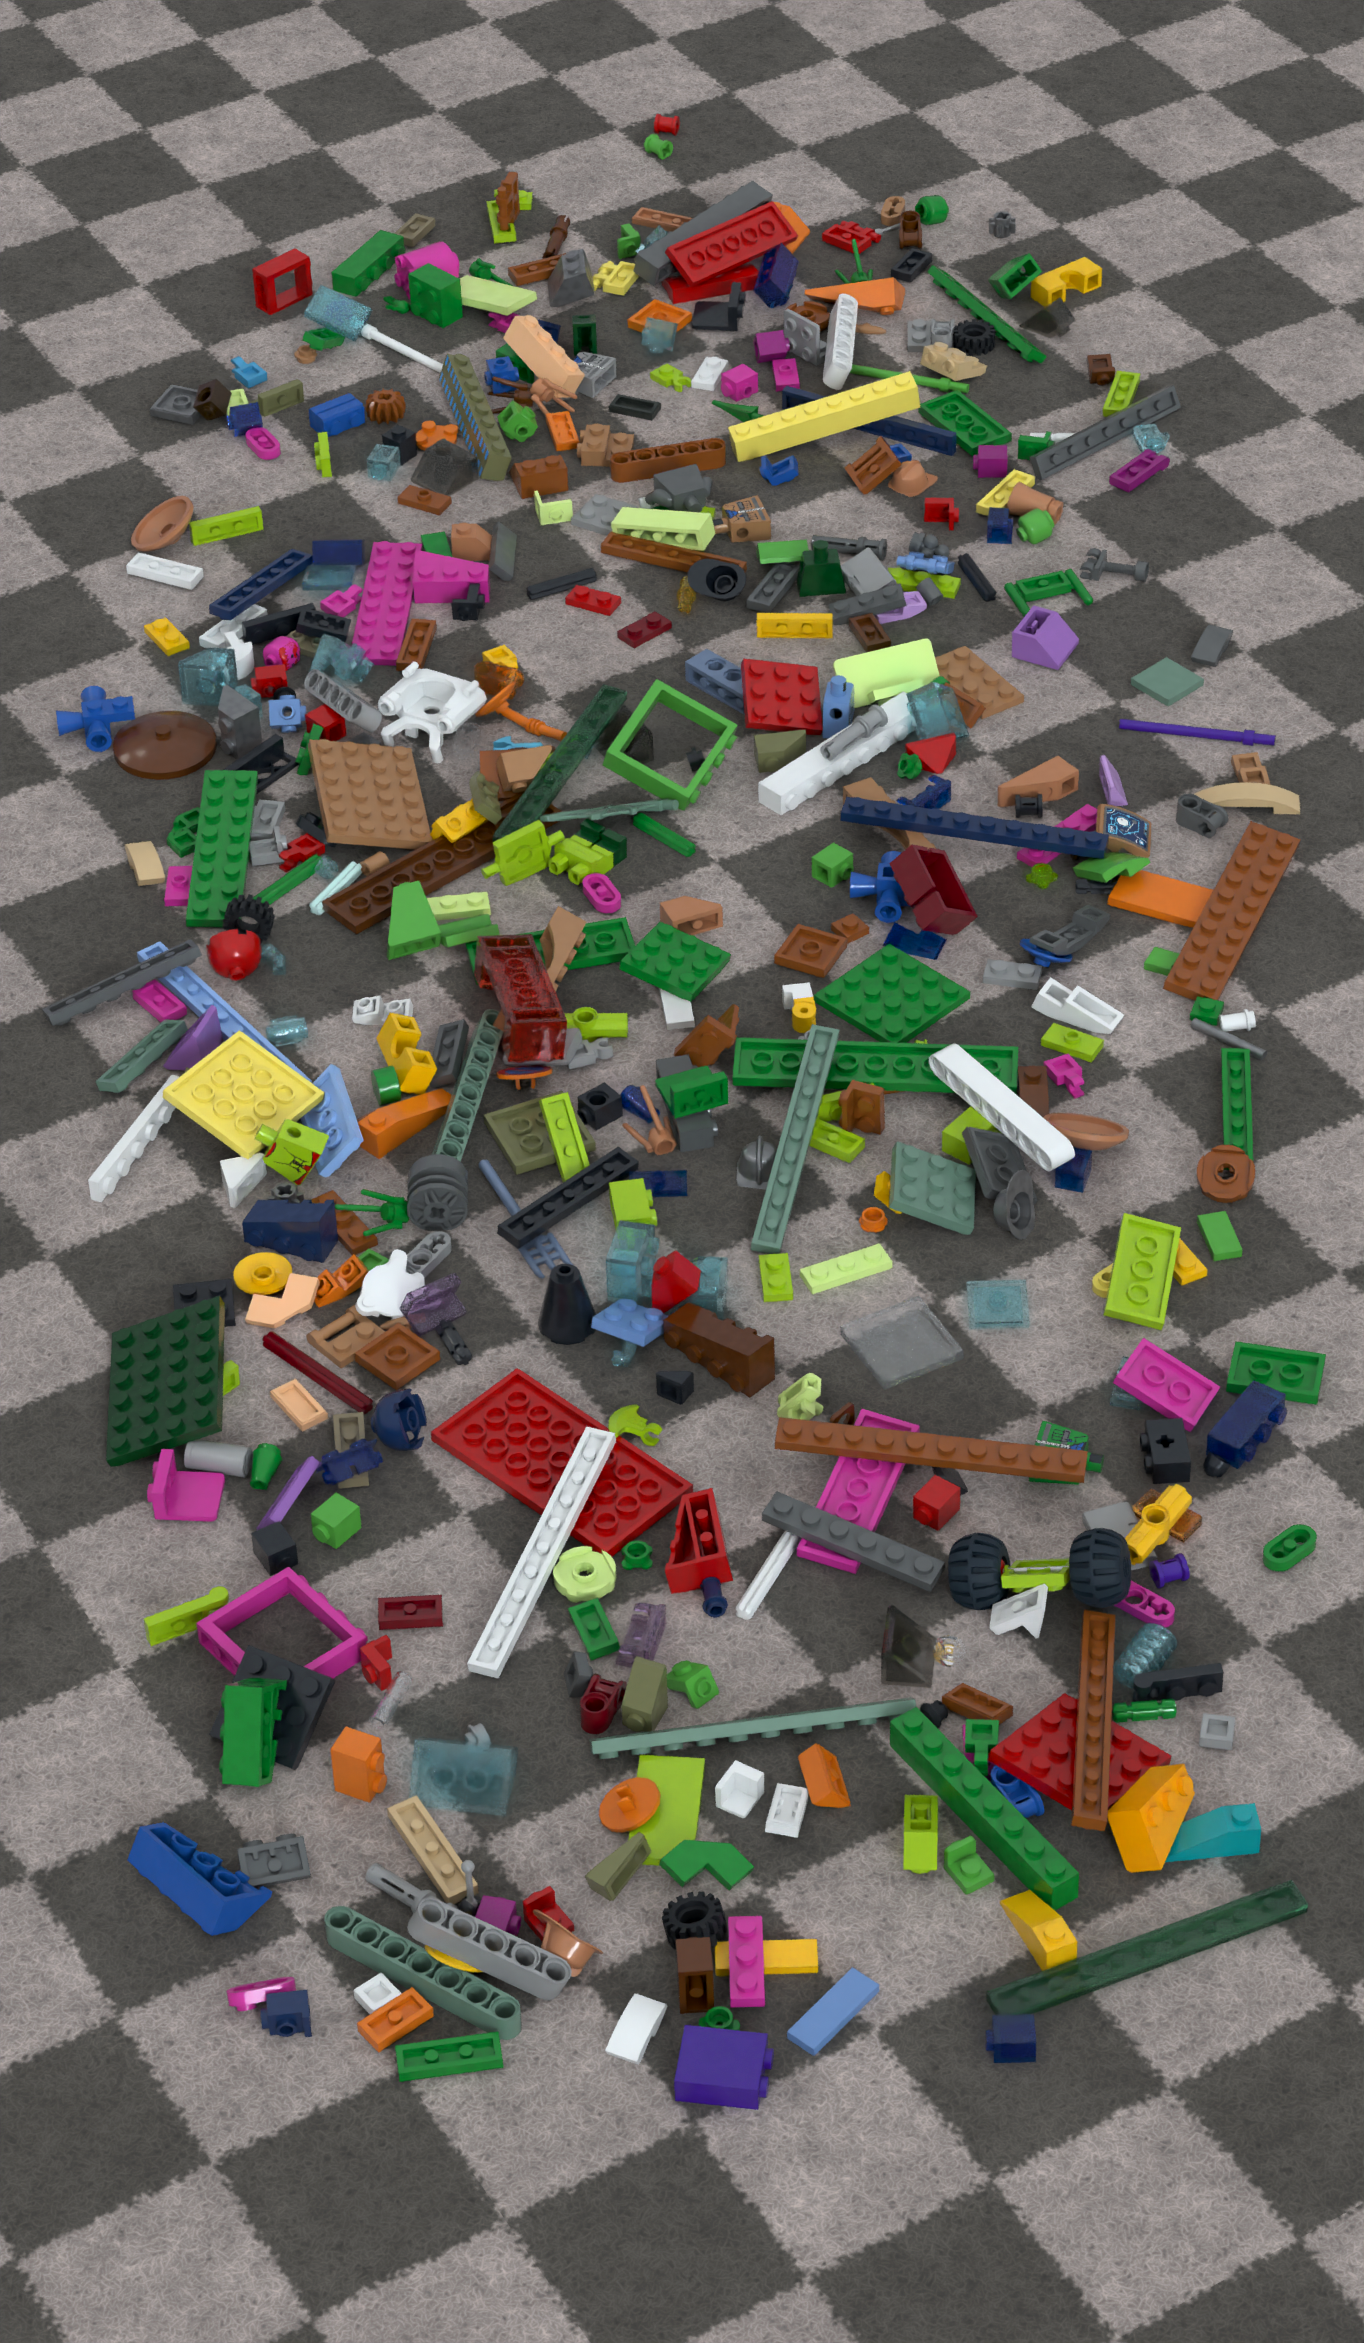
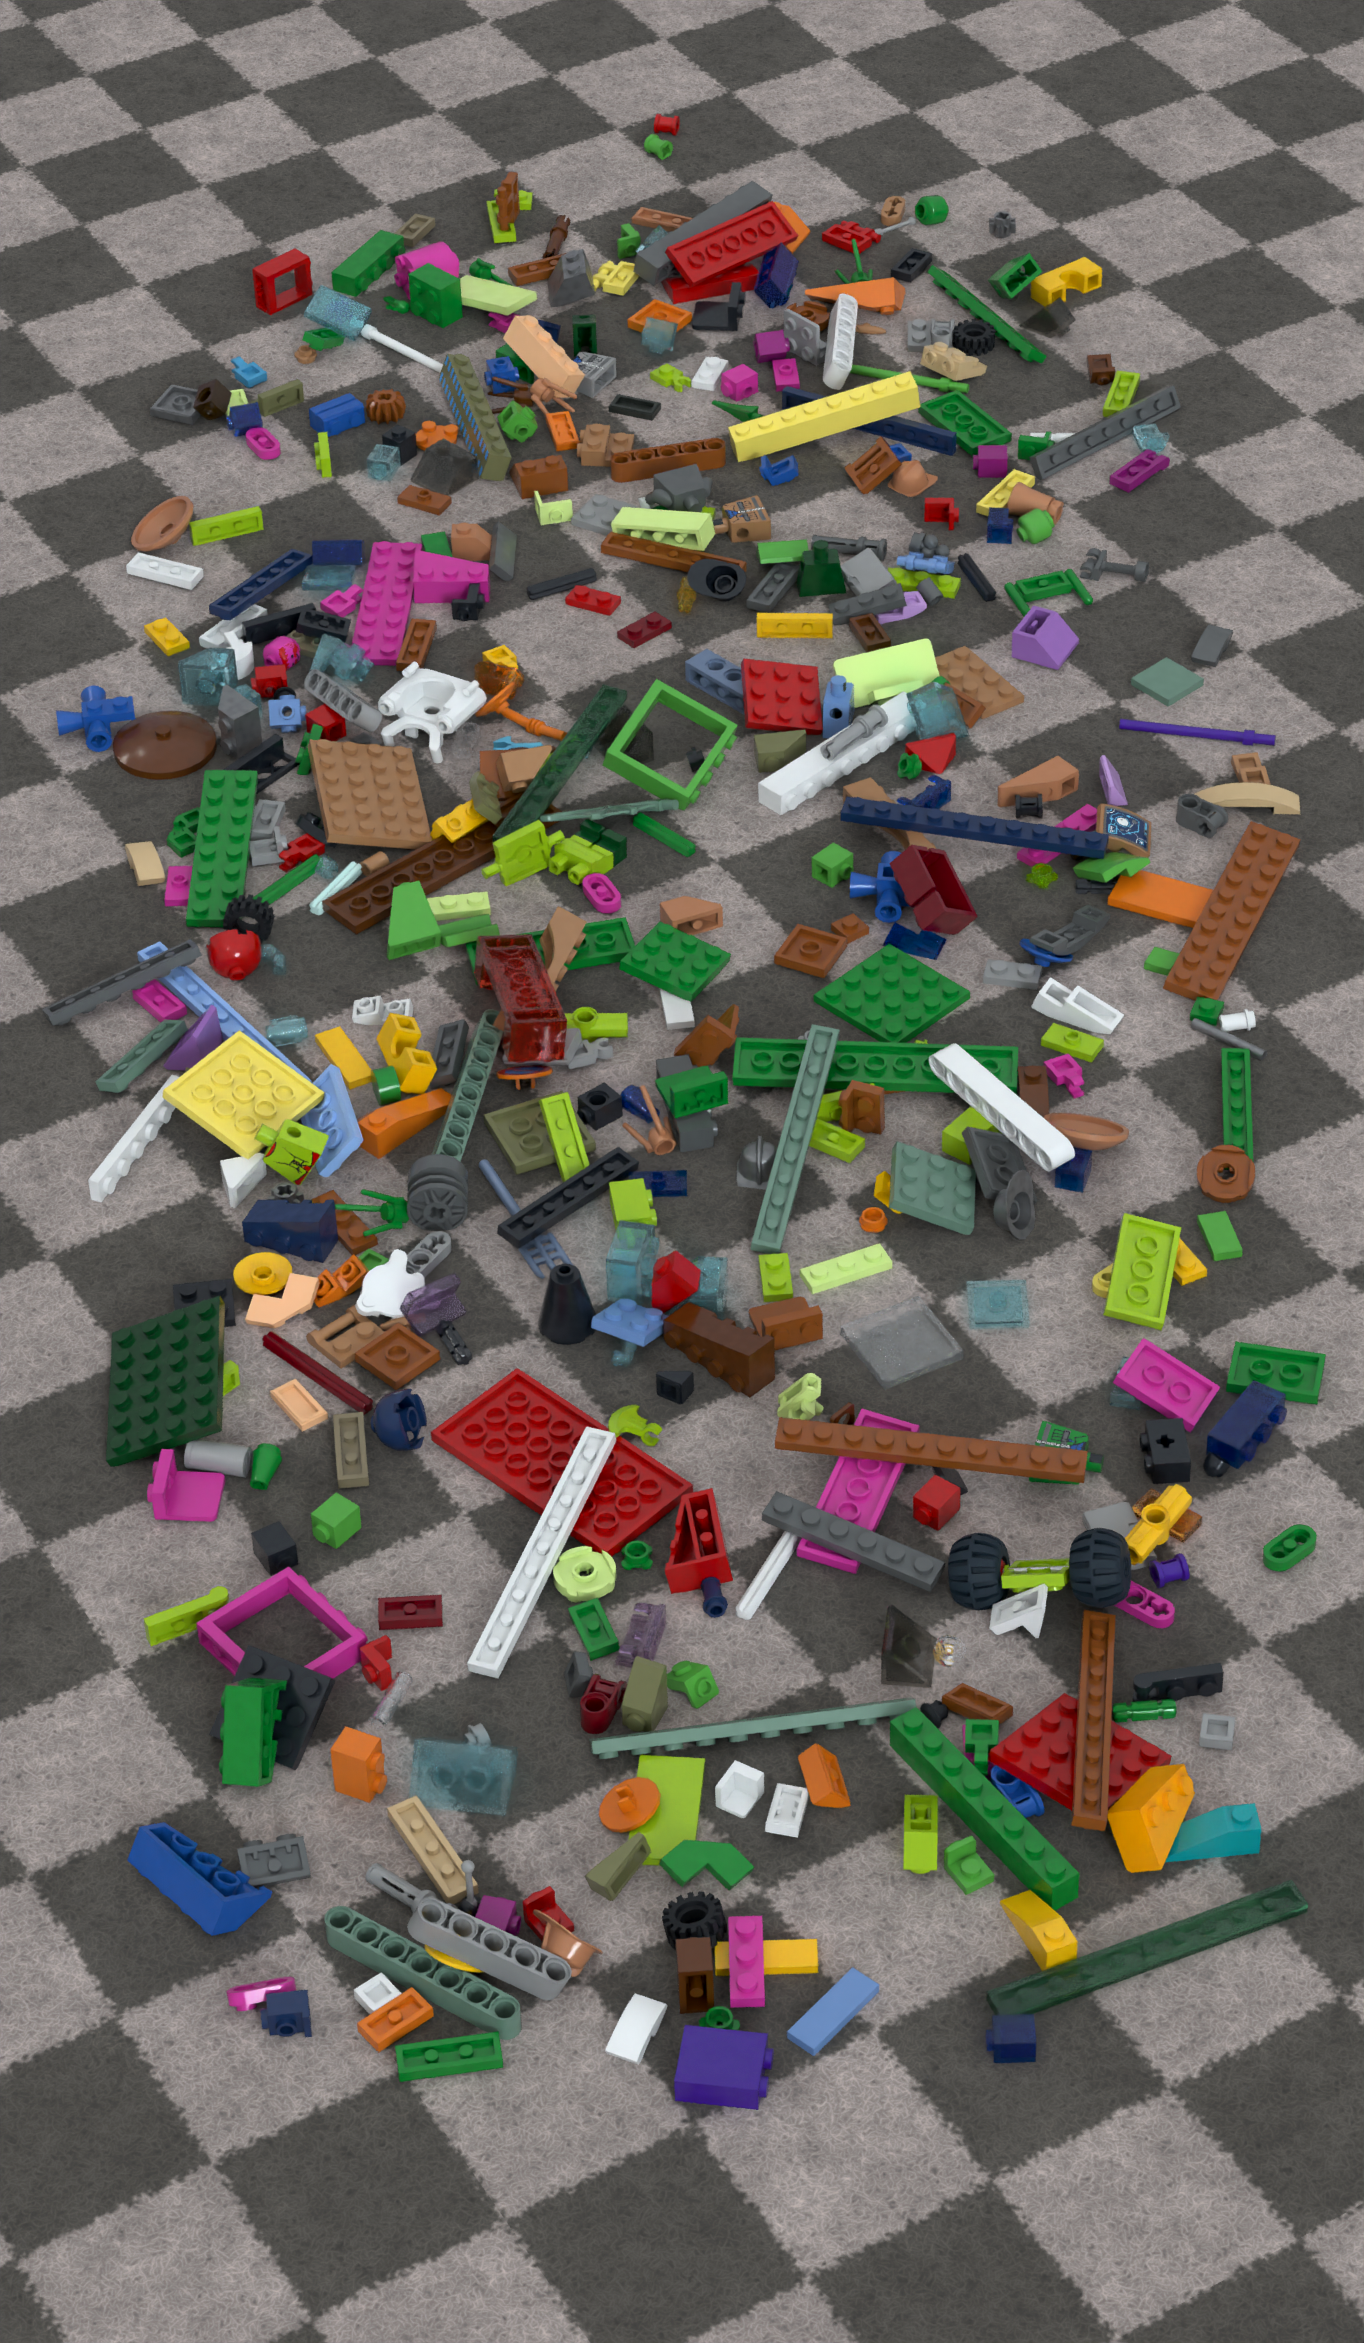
medium lavender tile [256,1456,320,1531] -> none
clear blue hinge [316,1439,383,1485] -> none
leg [782,982,816,1033] -> none
reddish brown piece [899,210,922,249] -> none
clear light blue piece [1113,1623,1177,1689] -> none
none -> yellow tile [315,1026,372,1090]
none -> dark orange bracket [749,1297,823,1350]

